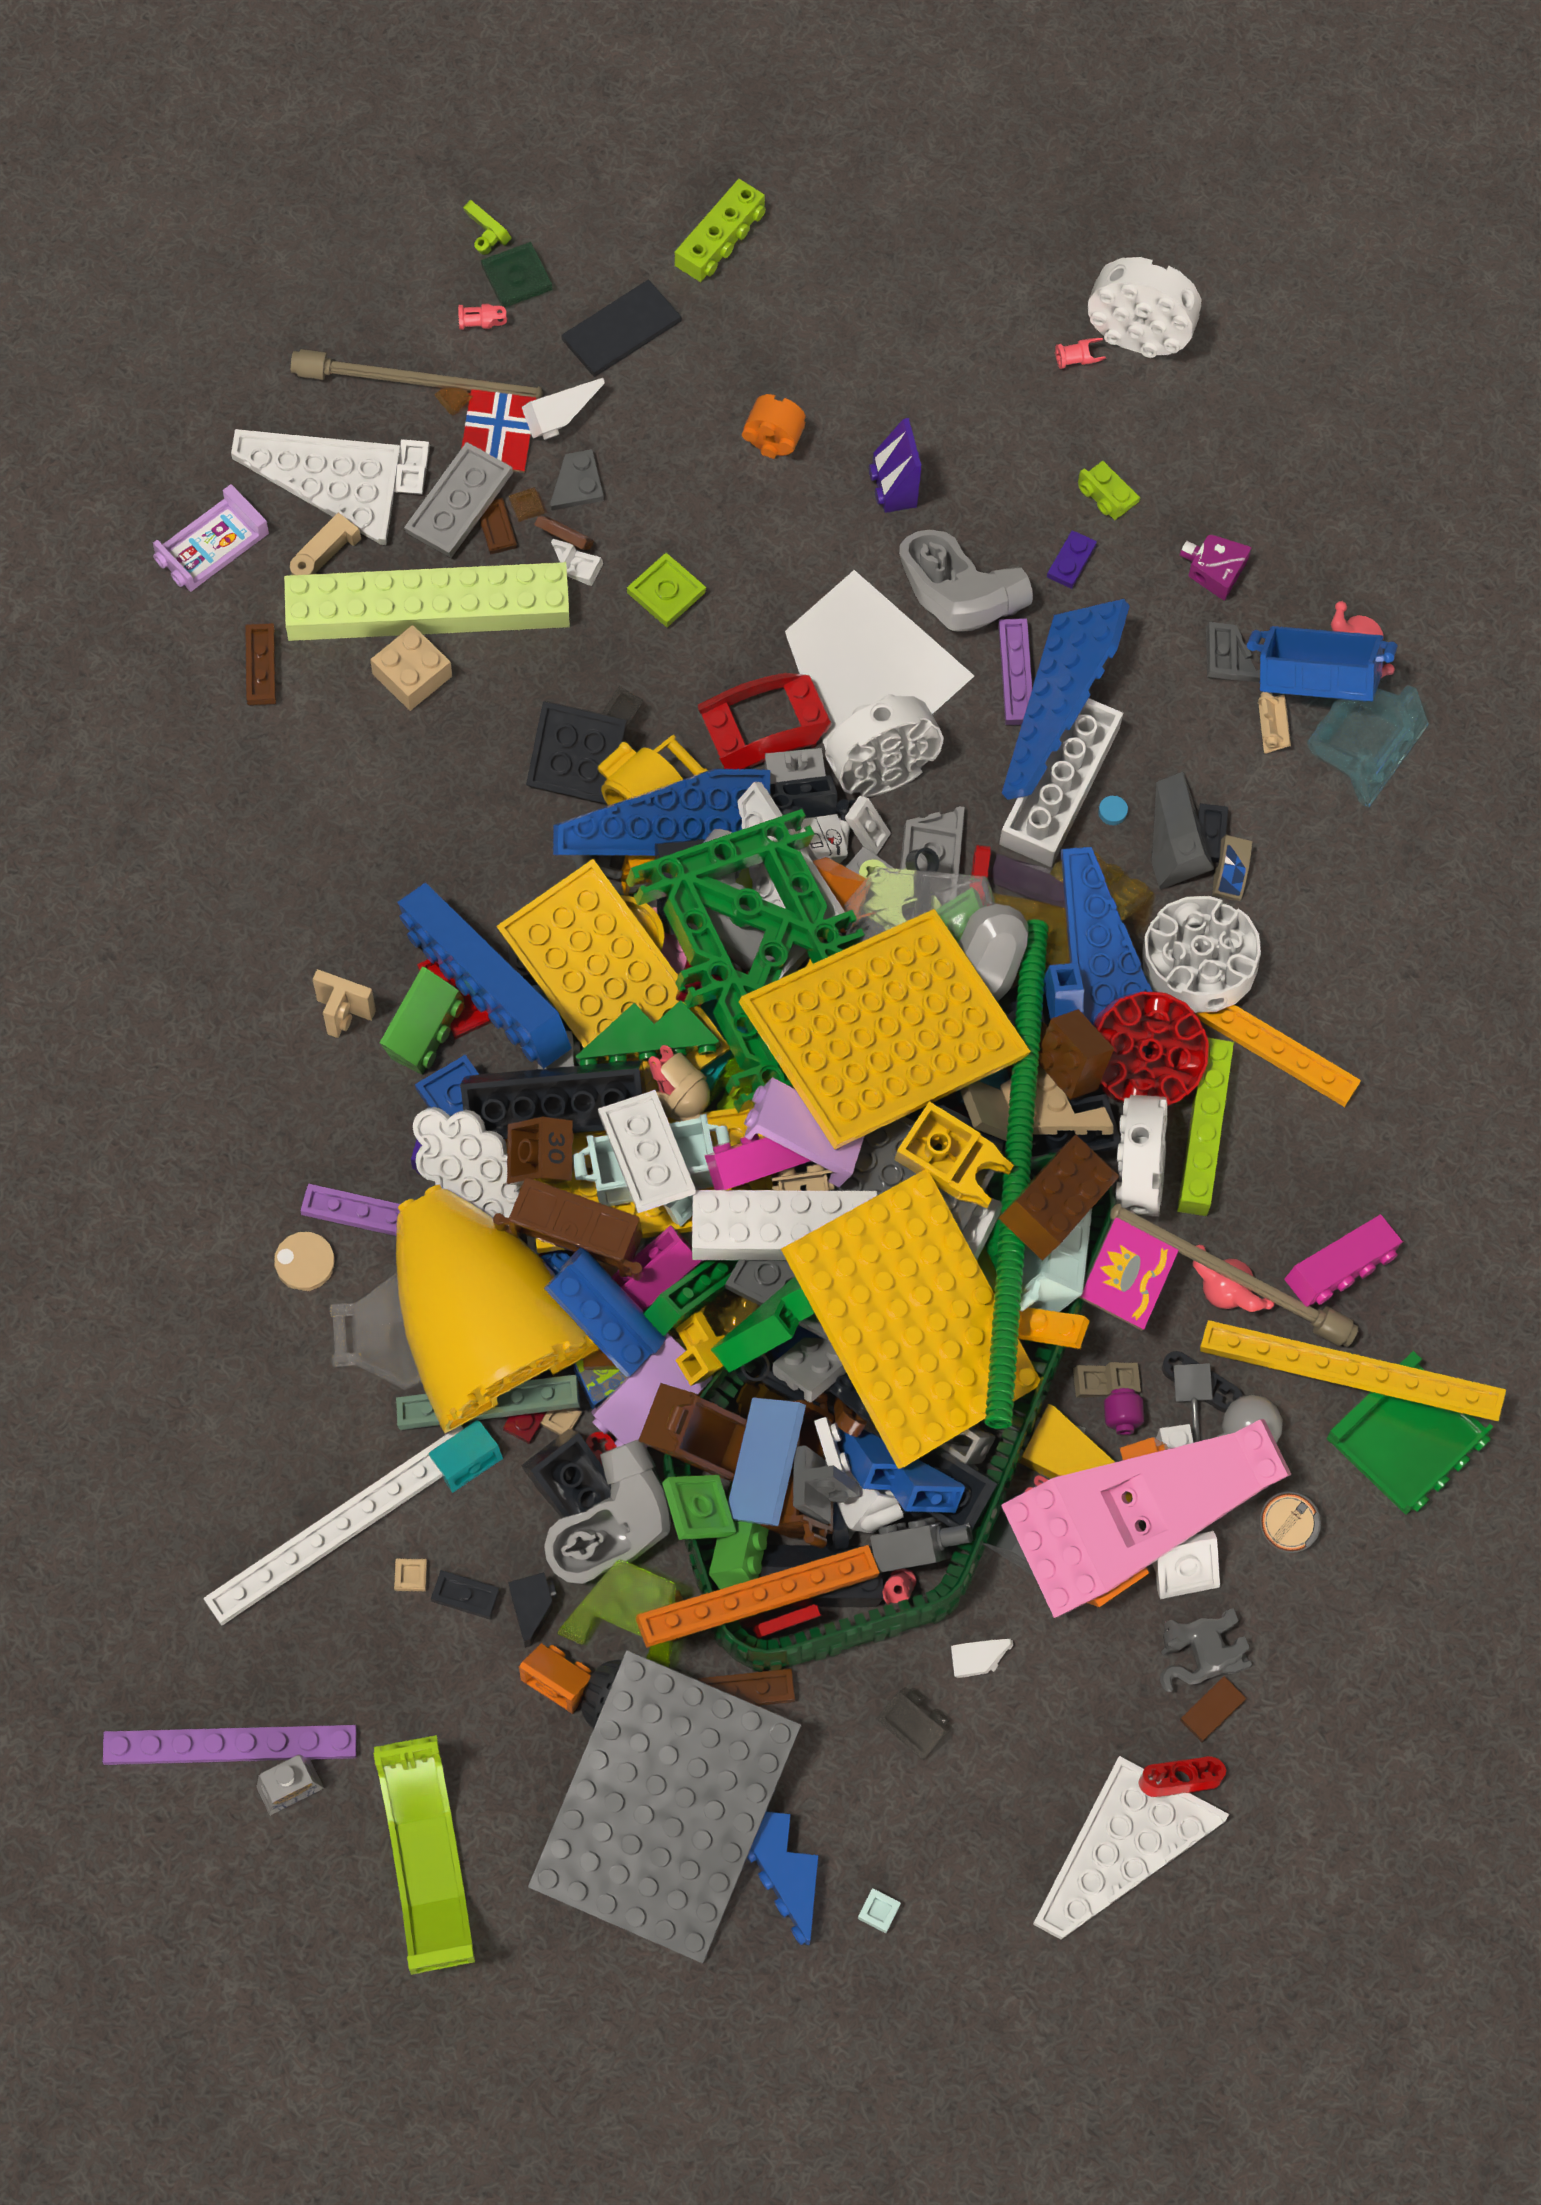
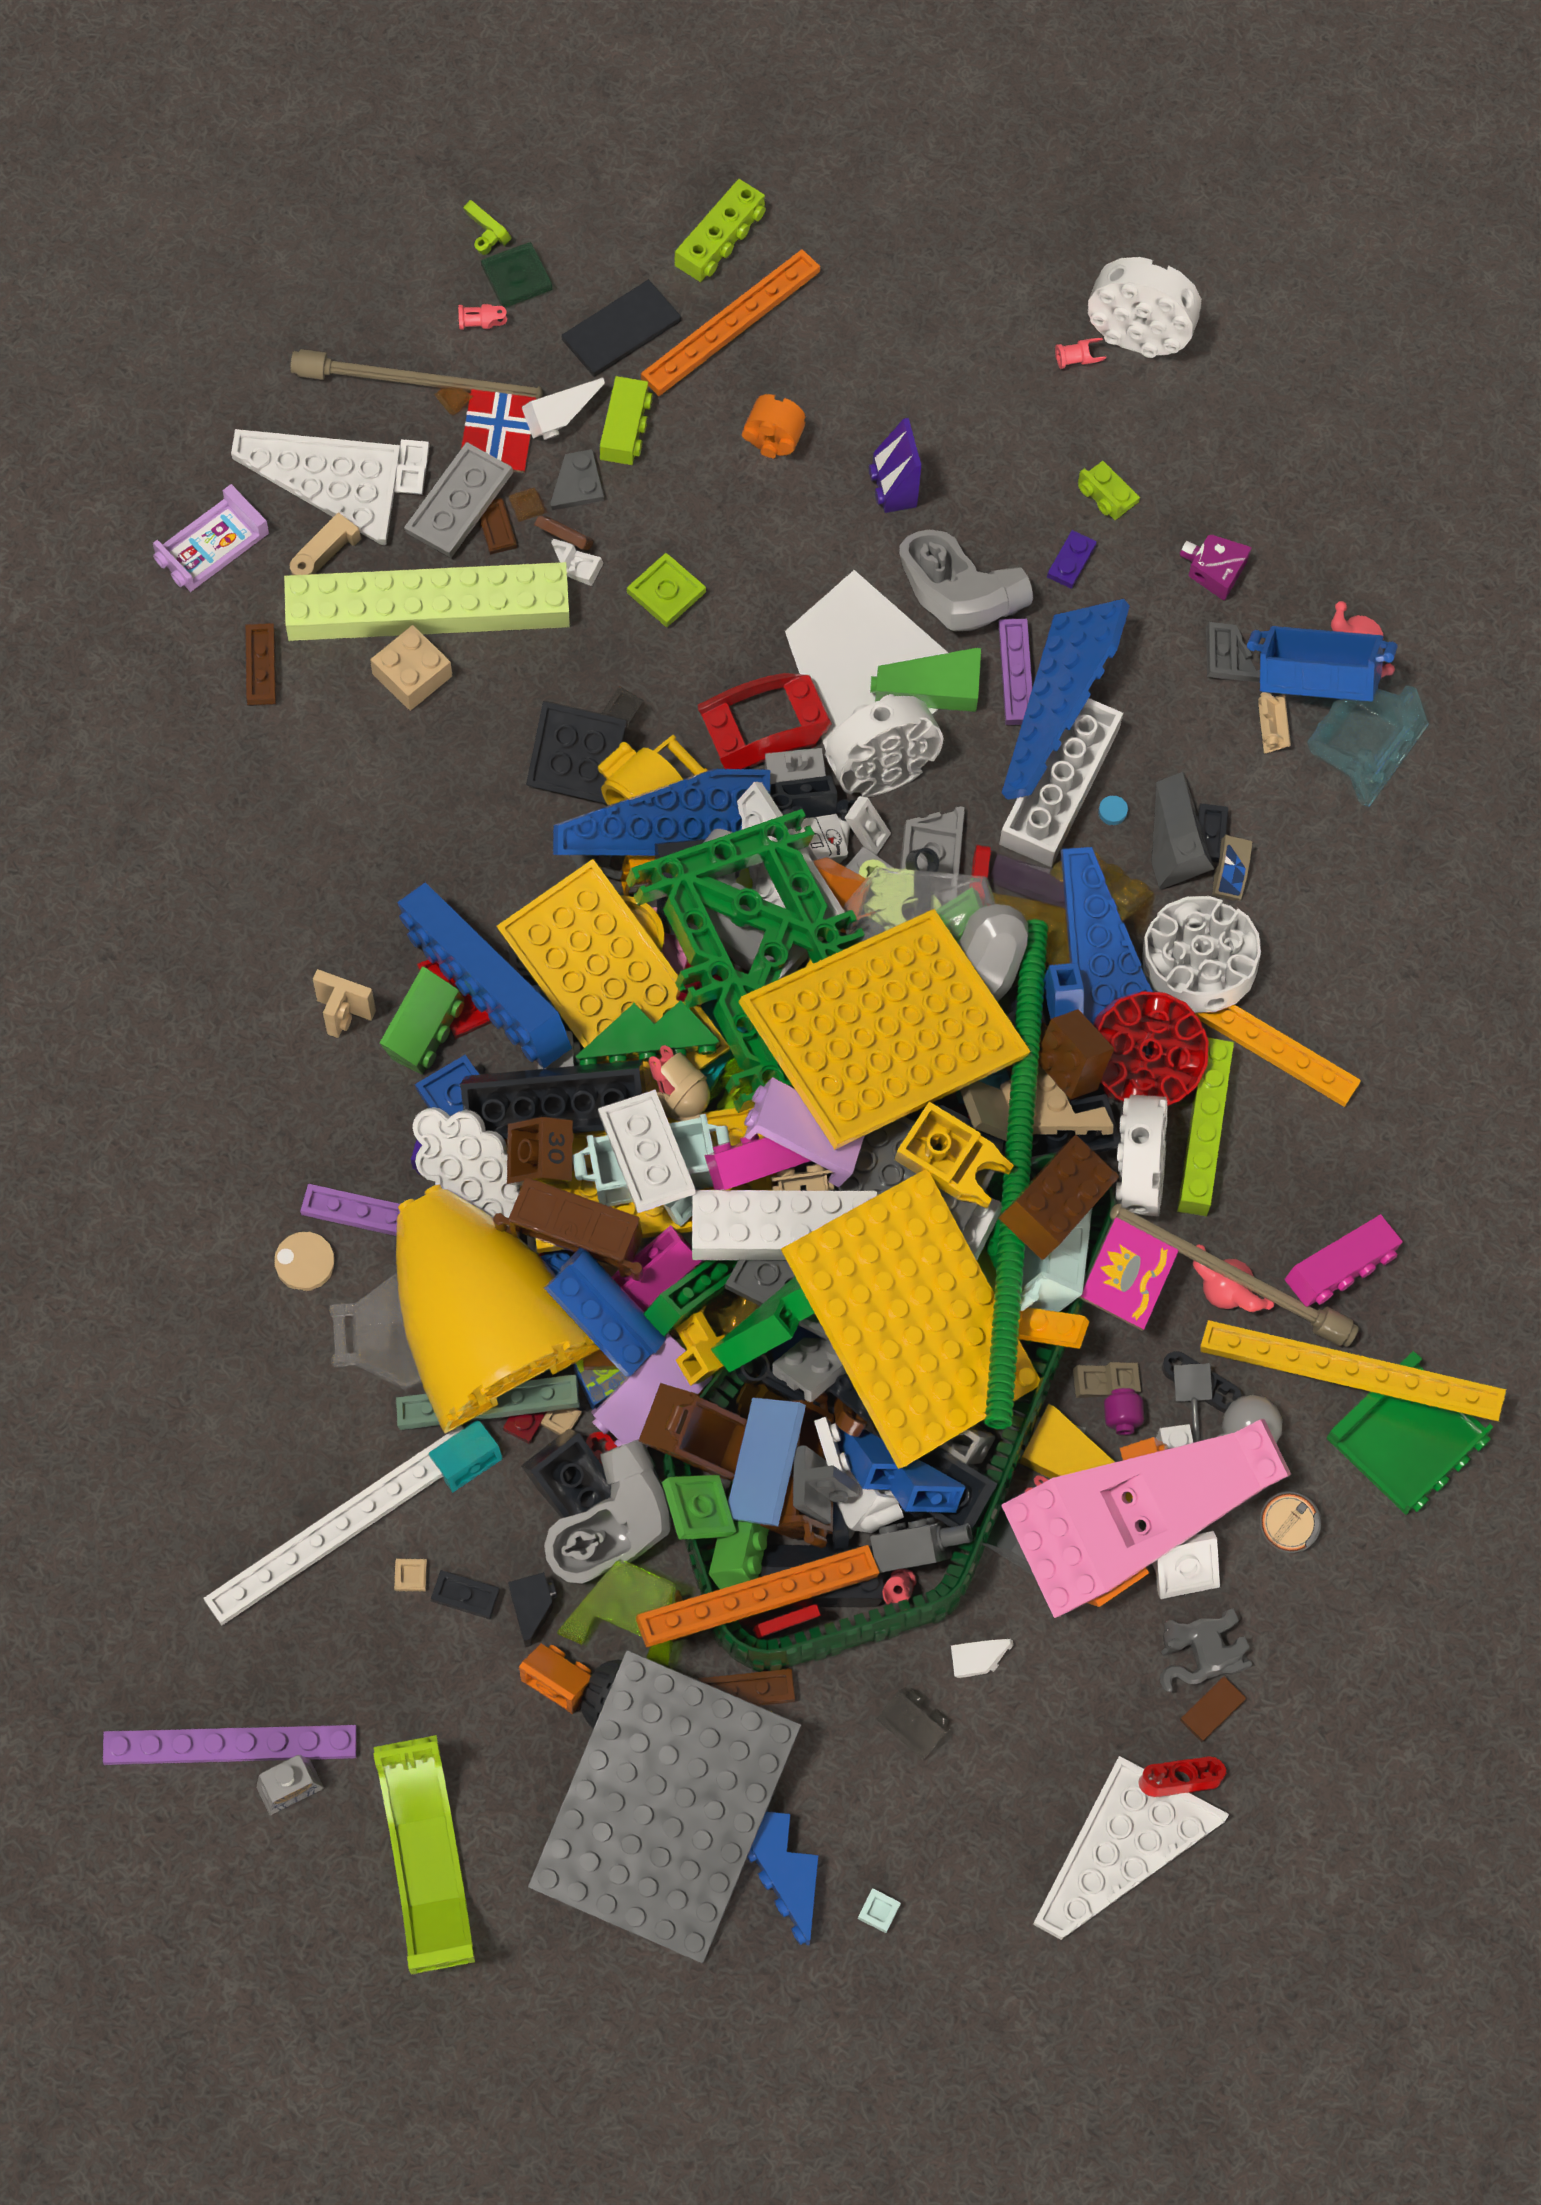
none -> lime brick [600,376,653,465]
none -> orange plate [641,249,820,396]
none -> bright green slope [870,648,981,712]

